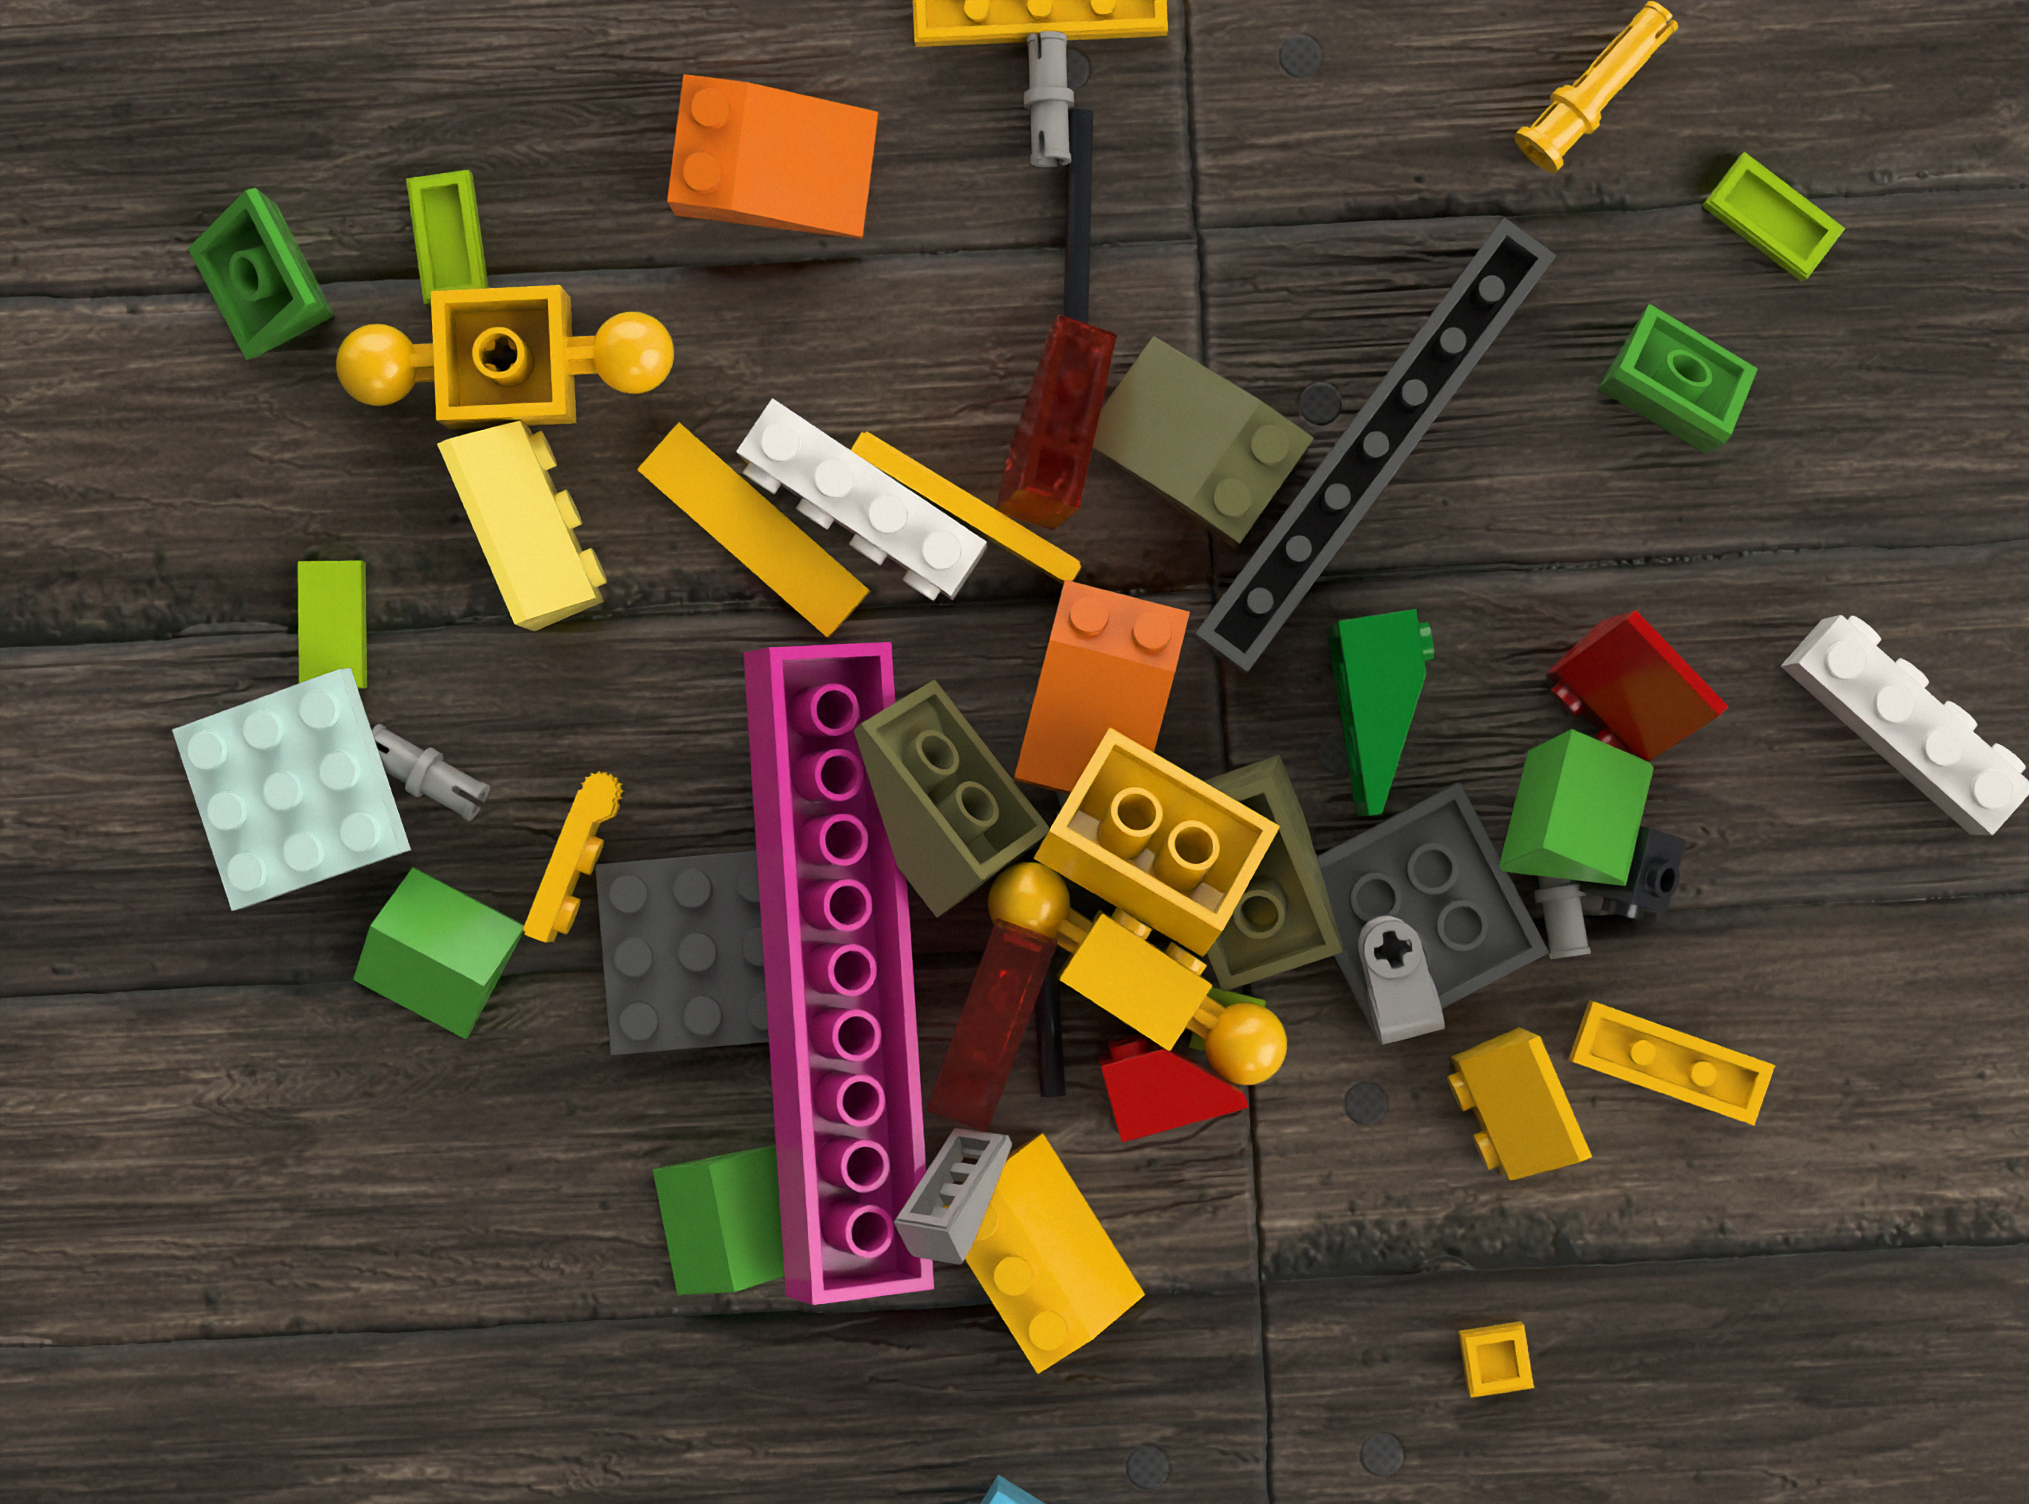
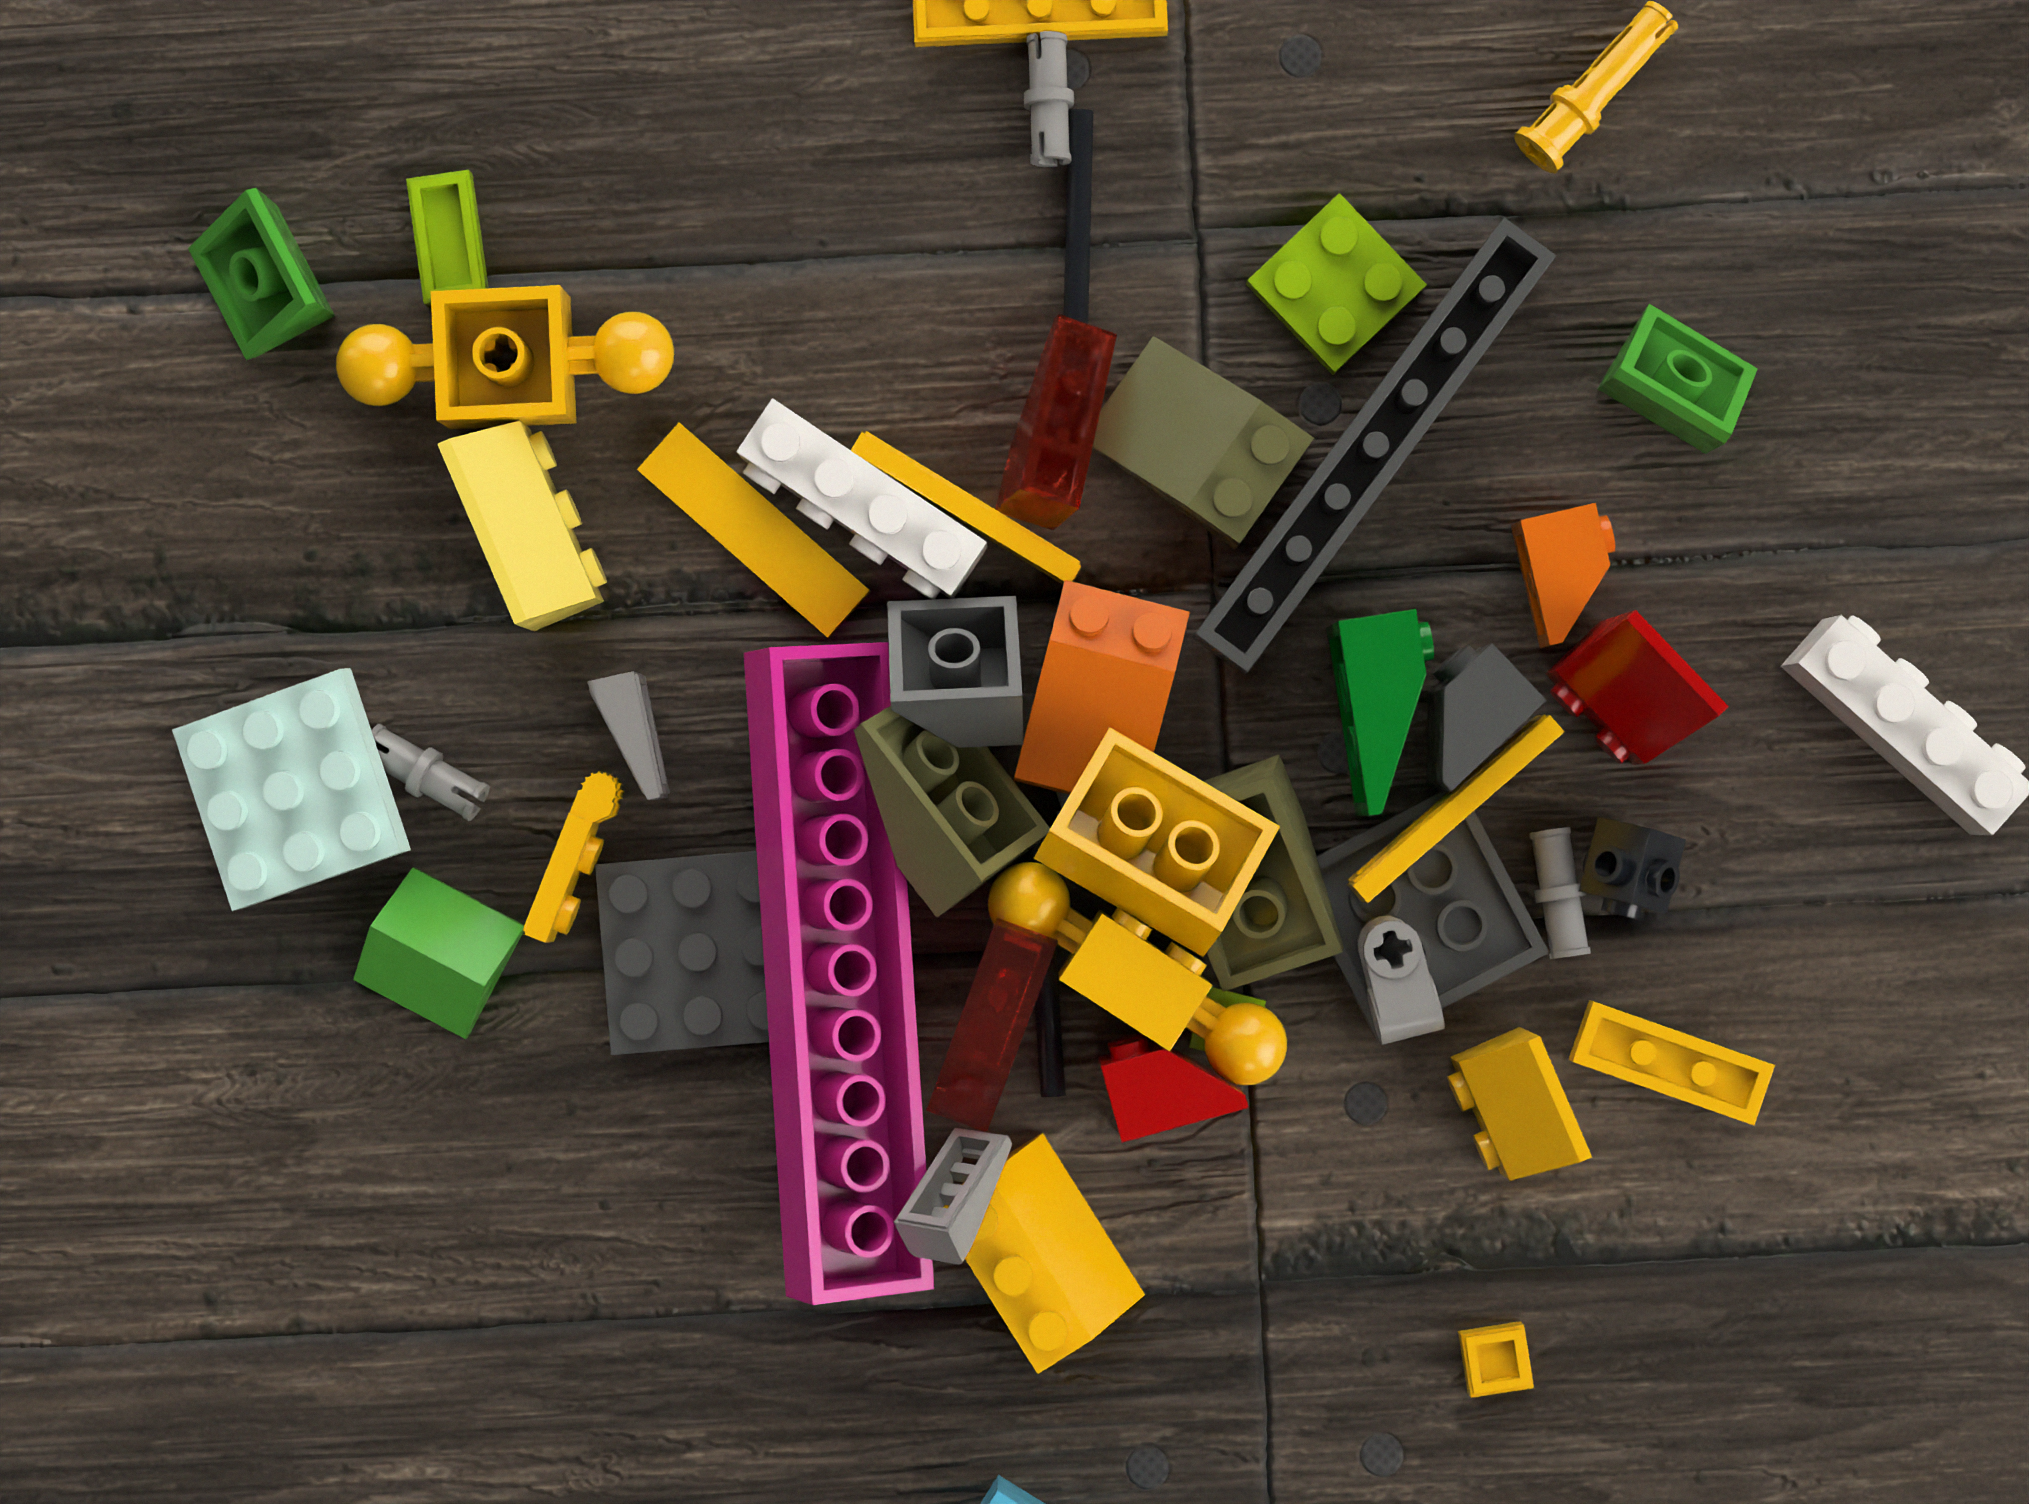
lime tile [298,560,367,689] -> none
bright green slope [653,1145,784,1295] -> none
orange slope [667,74,879,239] -> none
bright green slope [1499,729,1654,886] -> none
lime tile [1702,152,1845,282] -> none
none -> light grey slope [587,671,670,800]
none -> dark grey slope [887,596,1023,748]
none -> lime plate [1246,193,1427,375]
none -> yellow tile [1347,714,1565,903]
none -> dark grey slope [1426,643,1547,792]
none -> orange slope [1511,503,1615,648]

